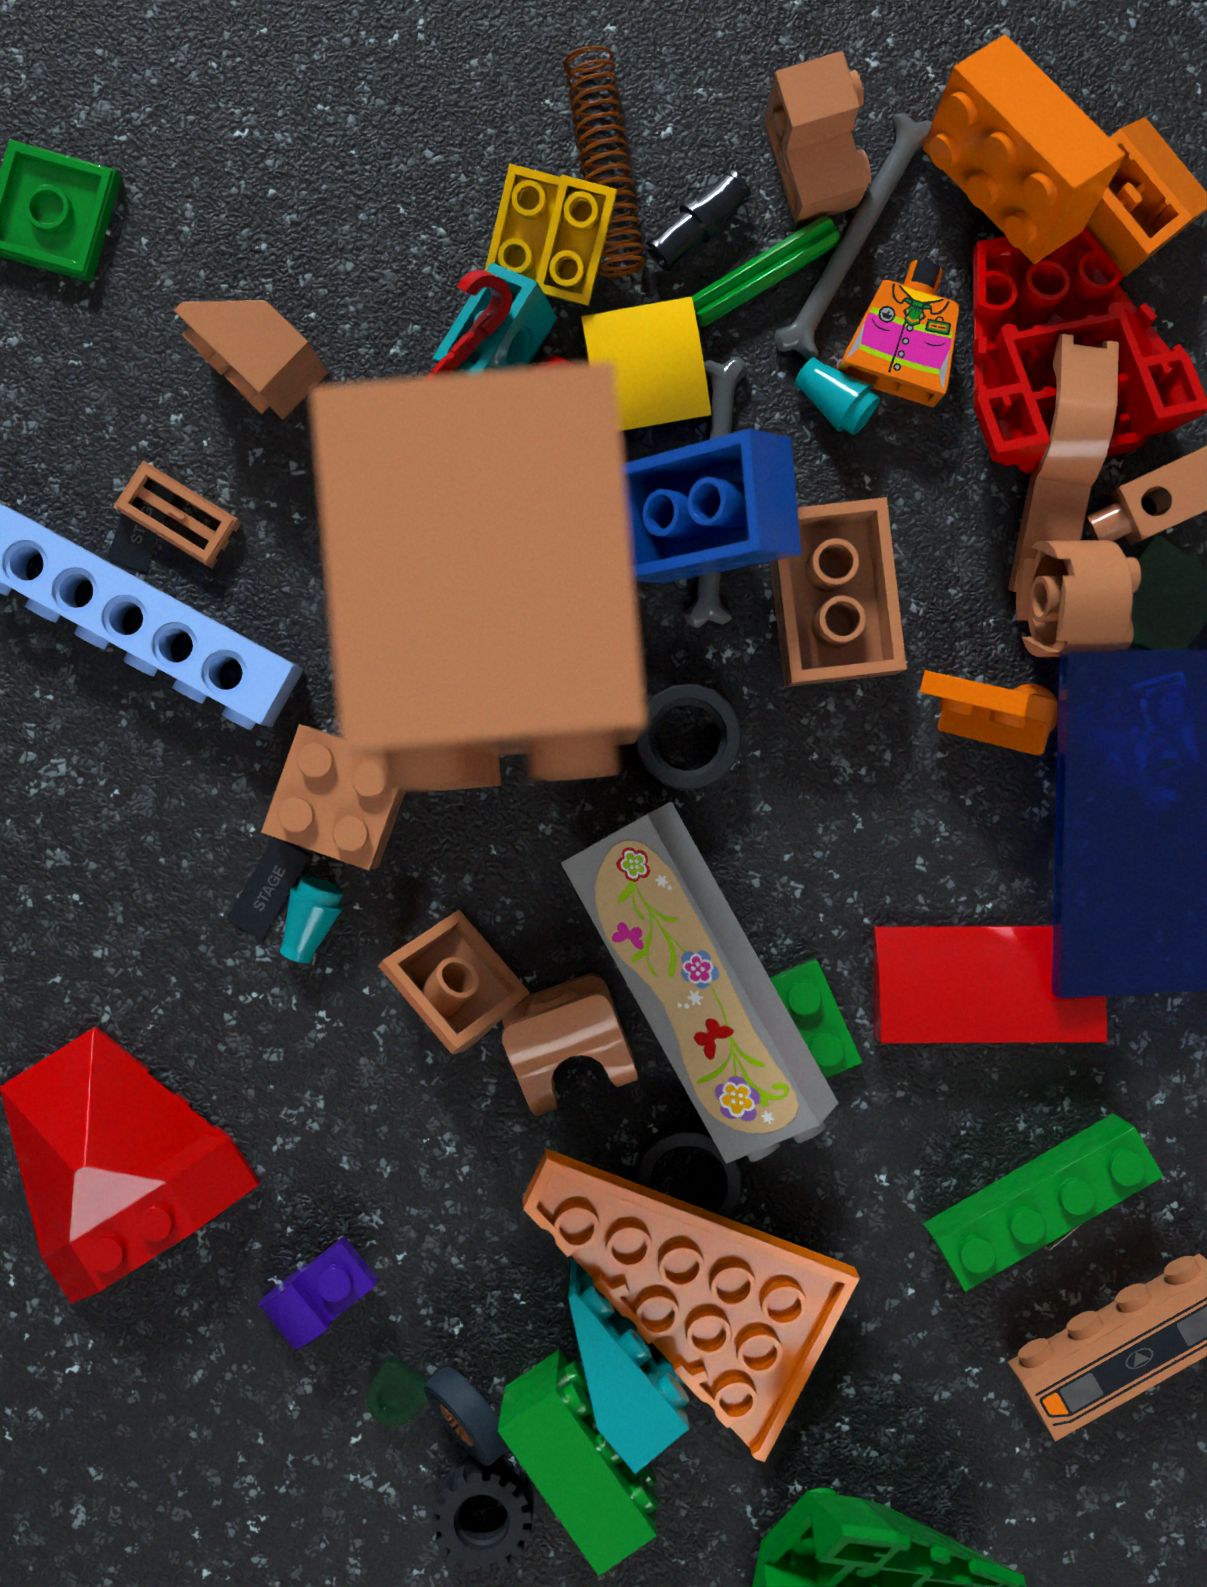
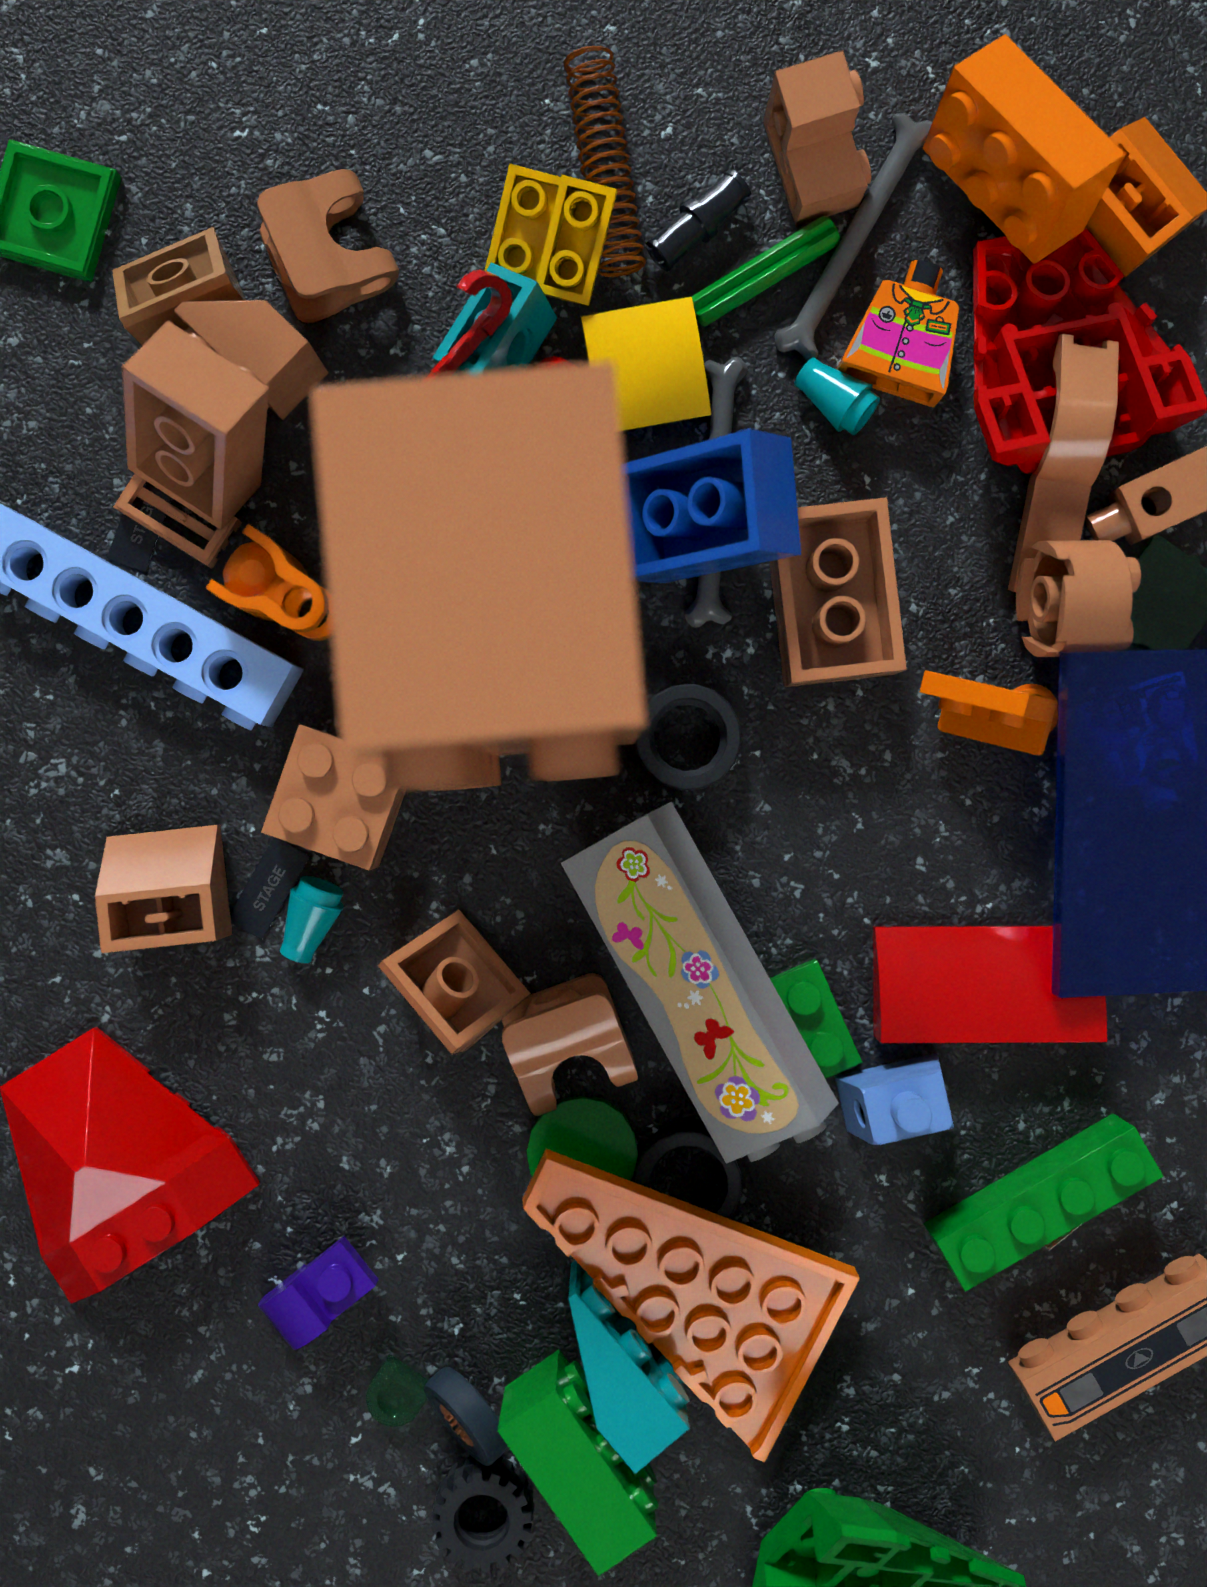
none -> nougat slope [95,825,232,953]
none -> medium nougat slope [112,227,246,346]
none -> nougat brick [122,321,269,530]
none -> orange piece [206,524,332,641]
none -> nougat piece [257,169,399,323]
none -> green tile [527,1096,638,1181]
none -> medium blue torso [834,1053,954,1145]

